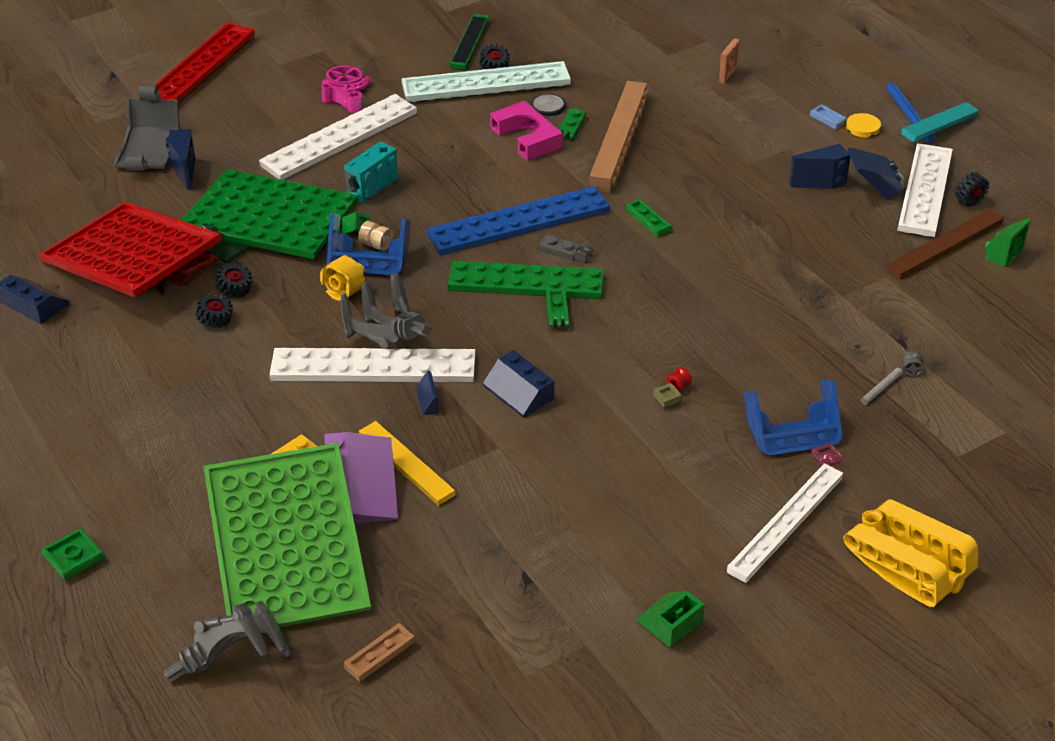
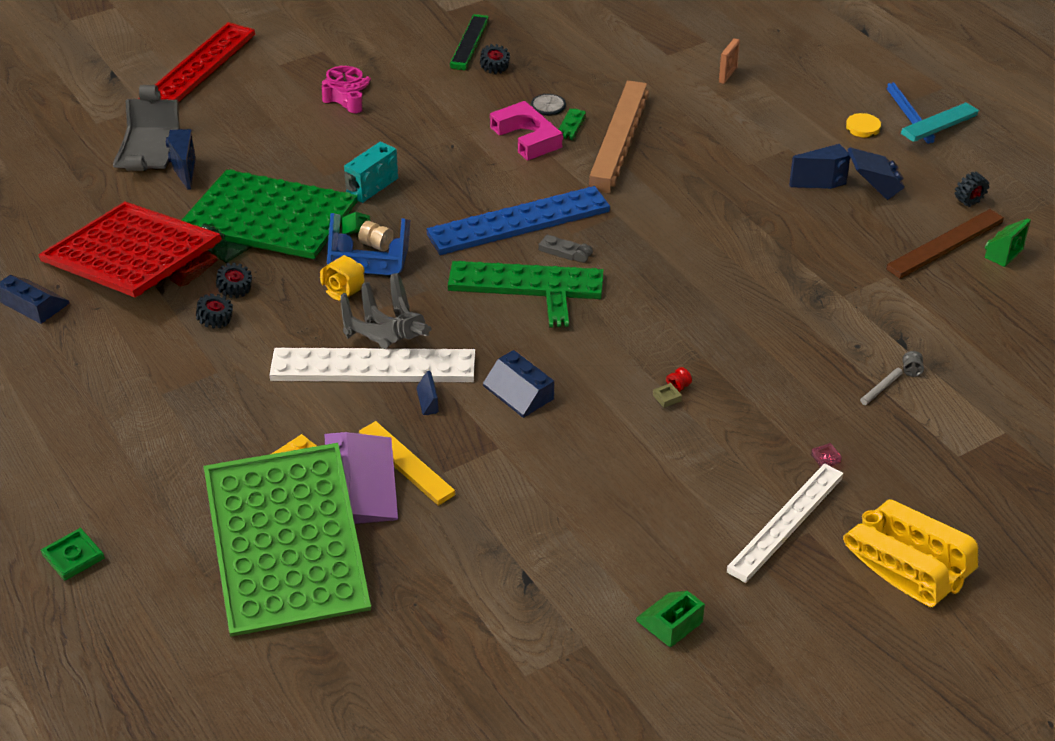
dark grey piece [164,601,291,683] -> none
white plate [259,94,417,180] -> none
medium nougat plate [343,623,415,682] -> none
light aqua plate [402,61,570,102] -> none
green tile [625,199,672,237] -> none
blue windscreen [744,379,842,455] -> none
medium blue tile [810,104,848,130] -> none
white plate [897,143,953,237] -> none

